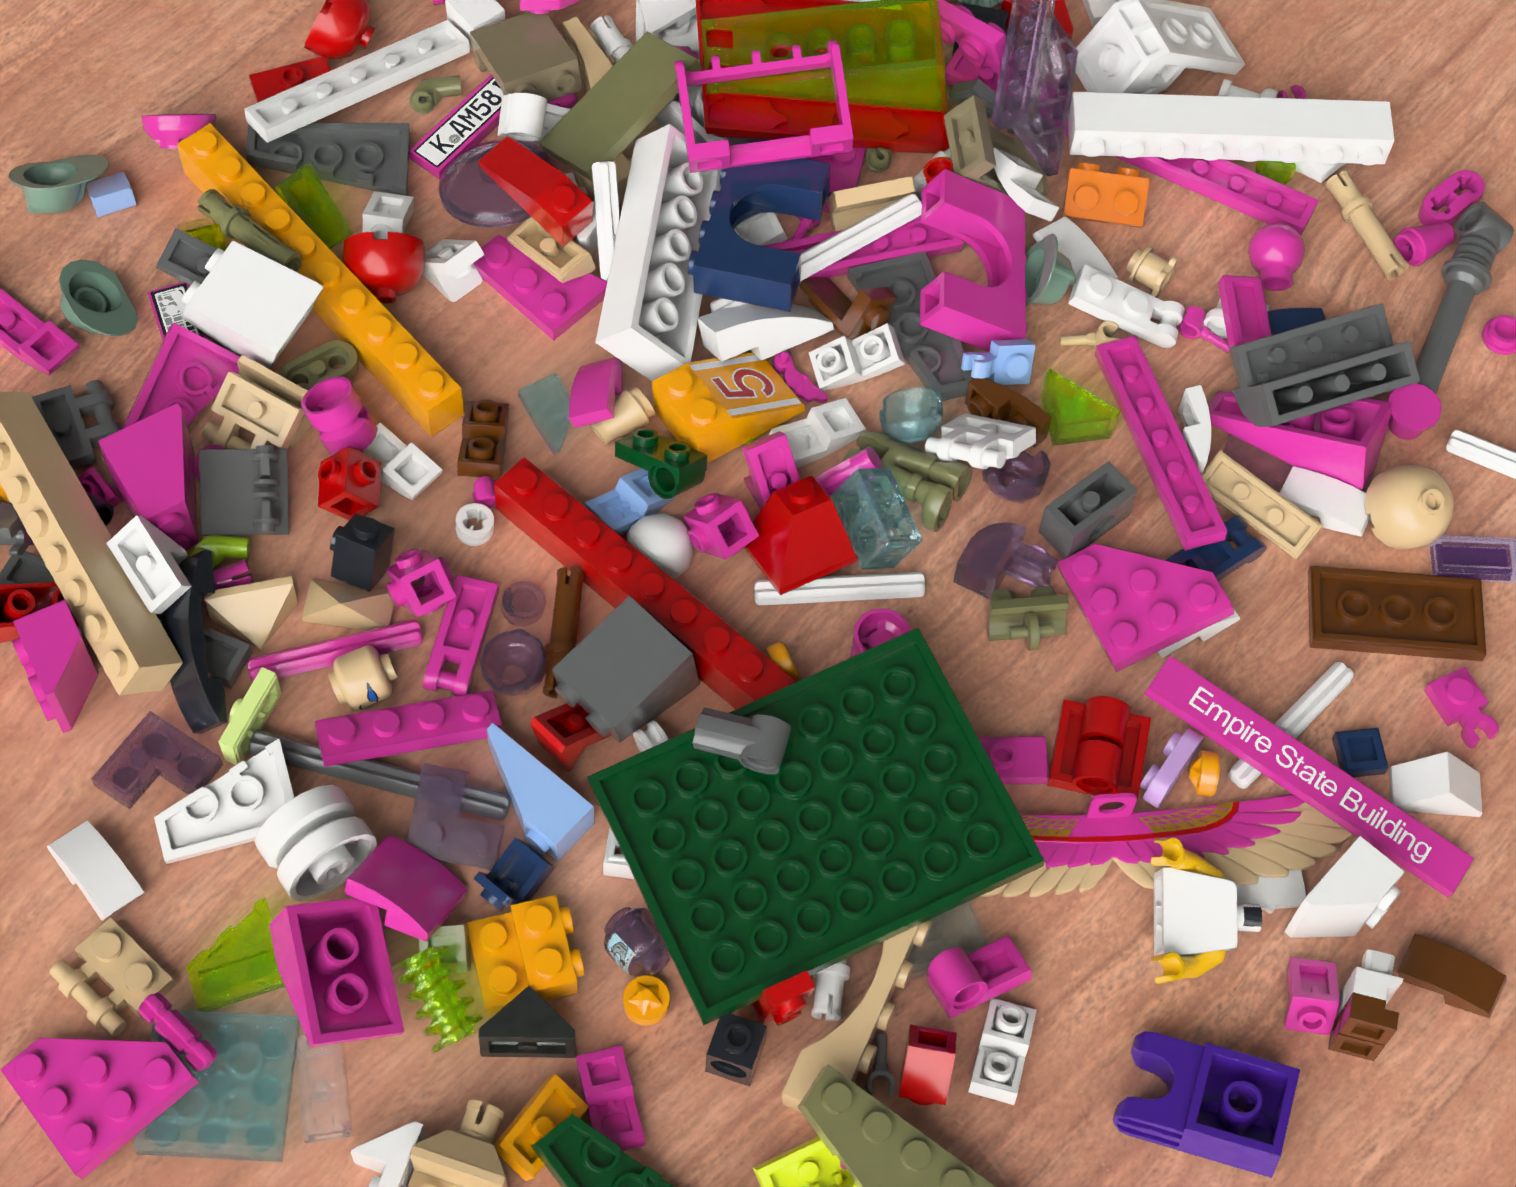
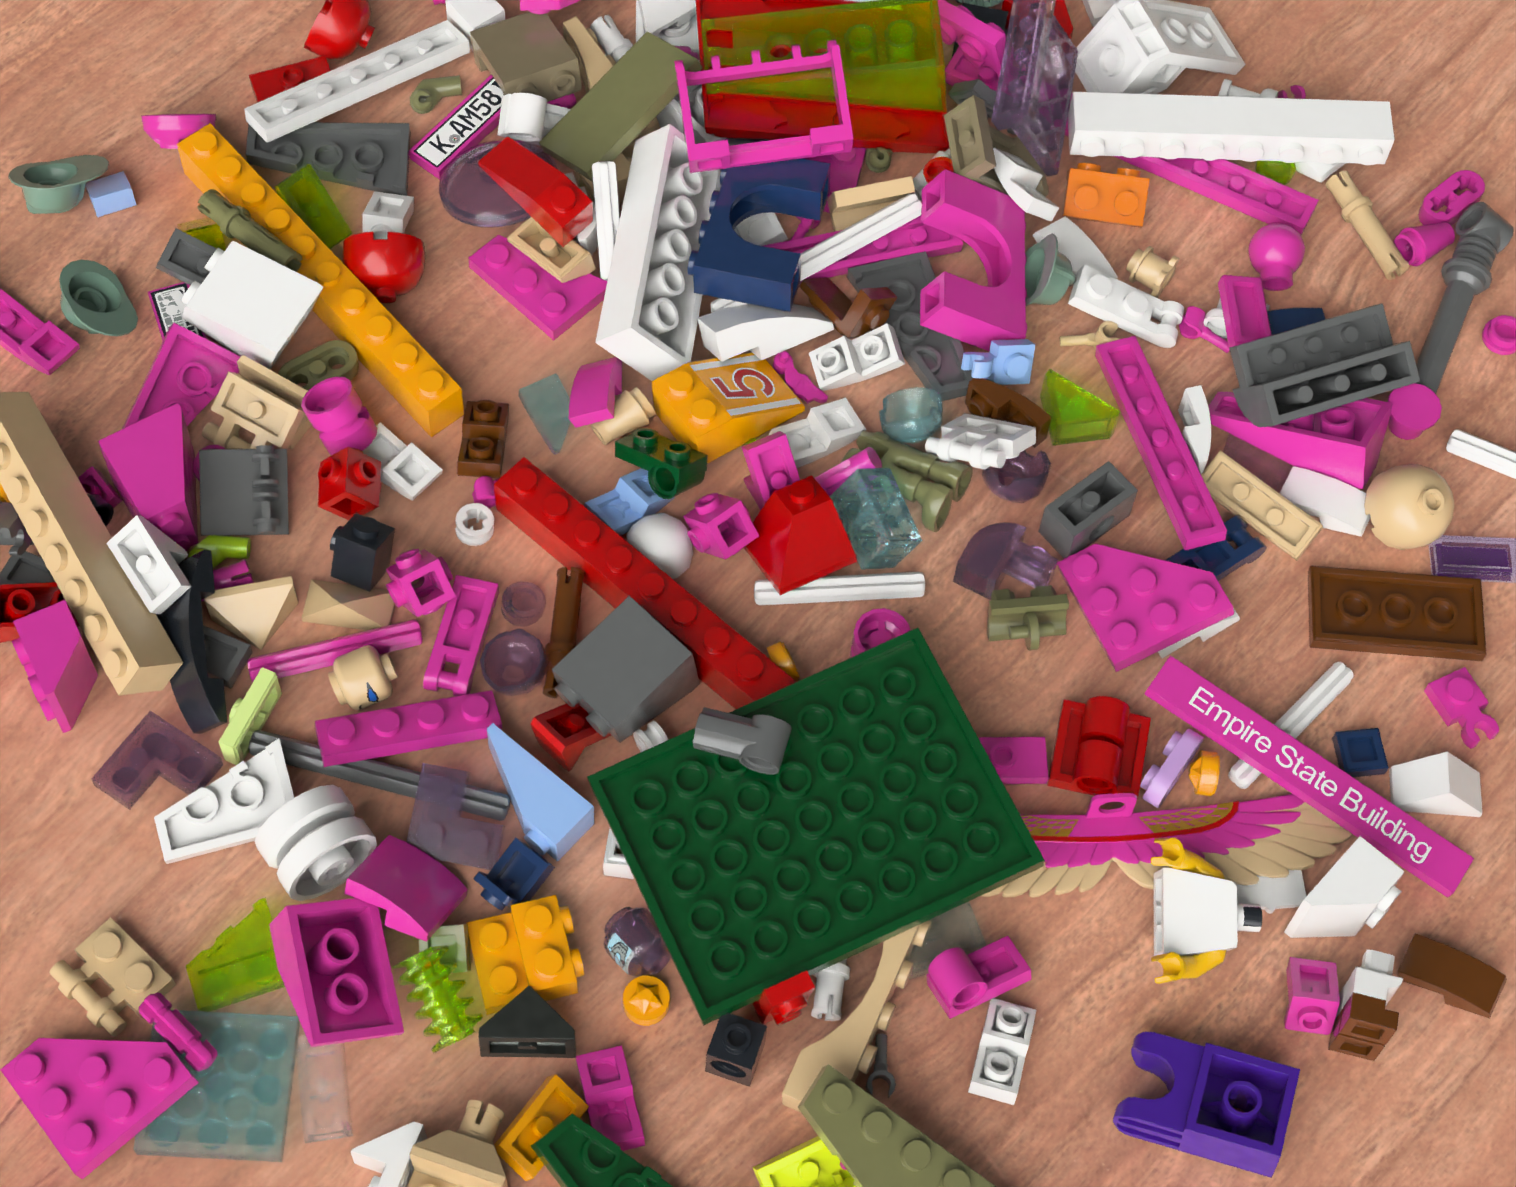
dark grey plate [32,380,122,469] -> none
white slope [47,820,144,921] -> none
white slope [423,239,485,302] -> none
red brick [899,1024,957,1106] -> none

